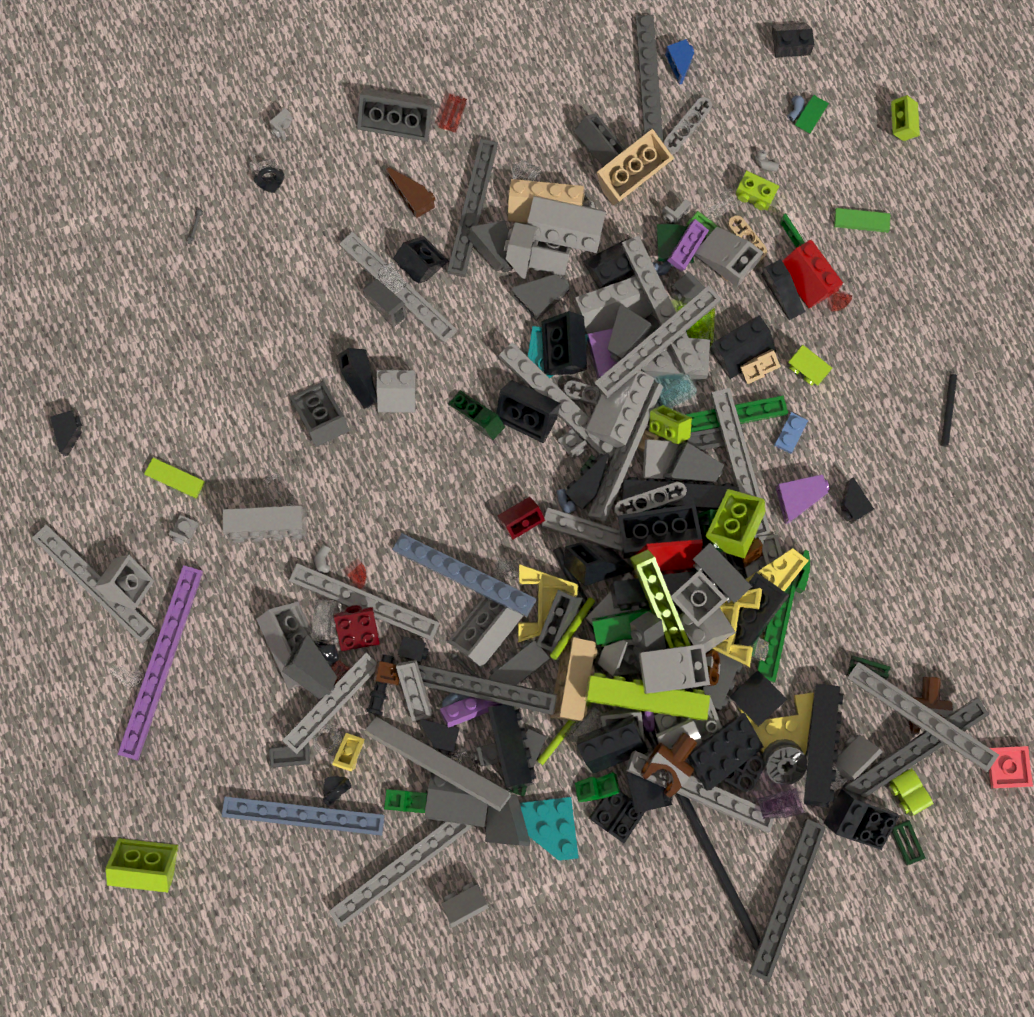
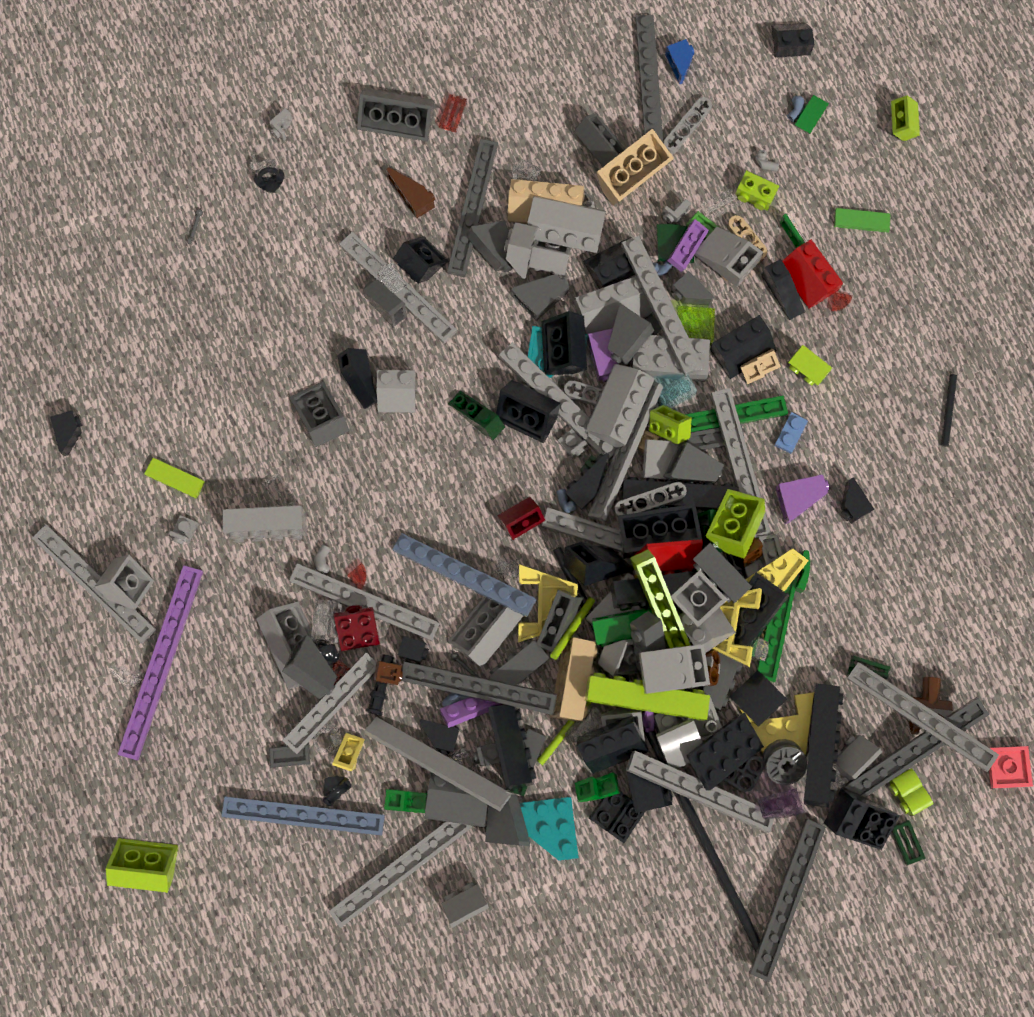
light grey plate [396,660,432,721] -> none
light grey plate [594,285,721,398] -> none
reddish brown connector [640,732,697,797] -> none

